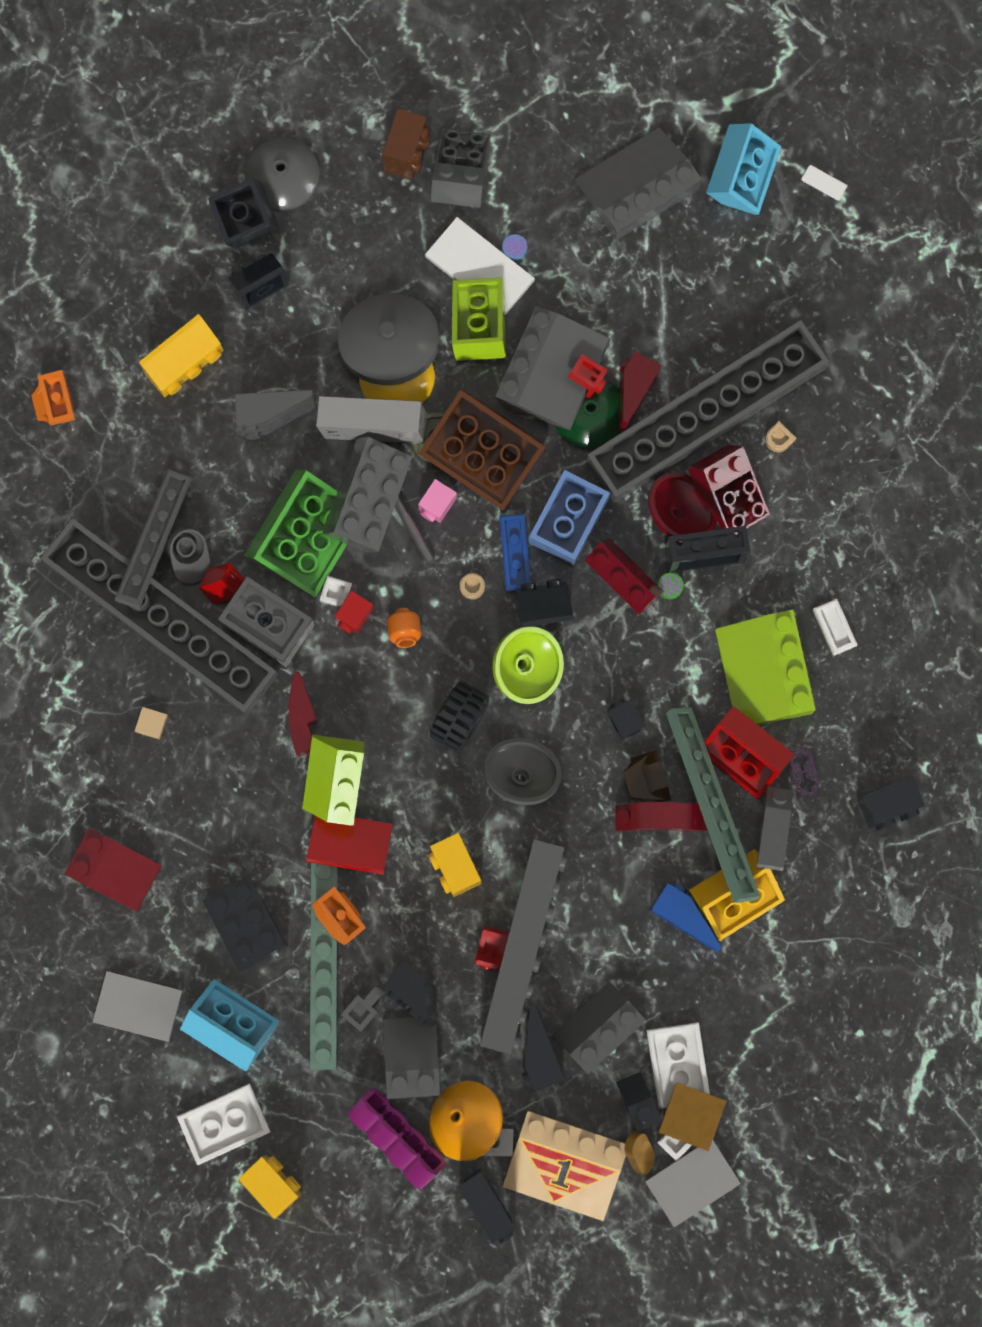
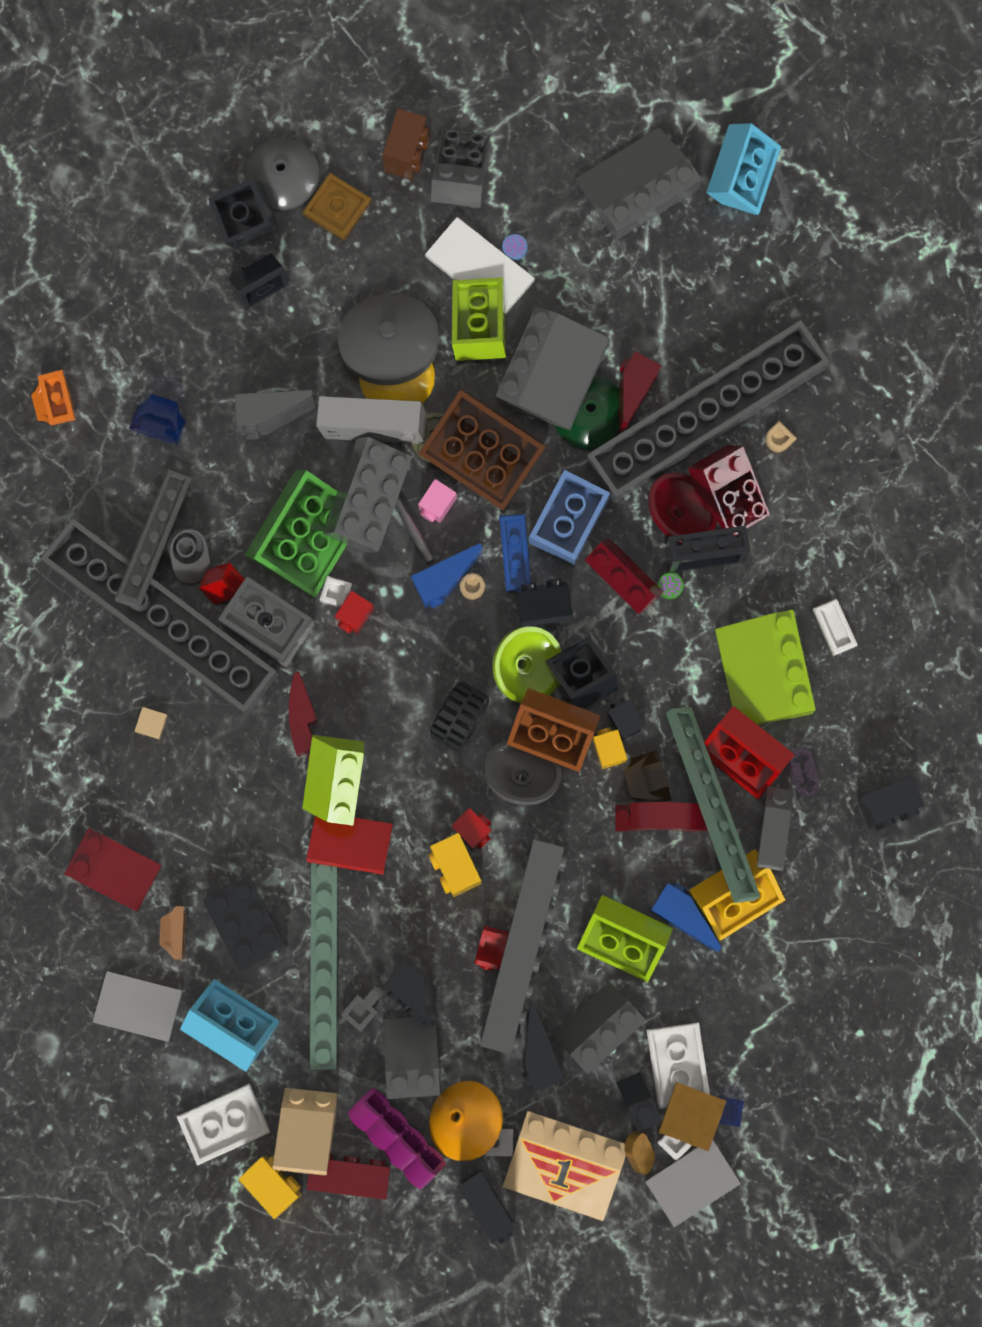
yellow slope [139,314,223,397] -> none
orange slope [312,886,366,945] -> none
orange head [387,608,422,648] -> none
red bracket [568,354,608,399] -> none
white sticker [801,165,847,201] -> none
none -> clear blue slope [129,394,186,445]
none -> medium nougat slope [159,906,187,960]
none -> tan slope [273,1088,338,1175]
none -> pearl gold tile [302,173,372,241]
none -> dark red brick [307,1154,391,1200]
none -> blue slope [411,543,483,608]
none -> red brick [451,808,492,850]
none -> dark orange brick [507,688,601,772]
none -> black slope [545,636,618,709]
none -> lime slope [577,895,673,982]
none -> yellow brick [592,727,627,769]
none -> clear blue tile [717,1096,744,1127]

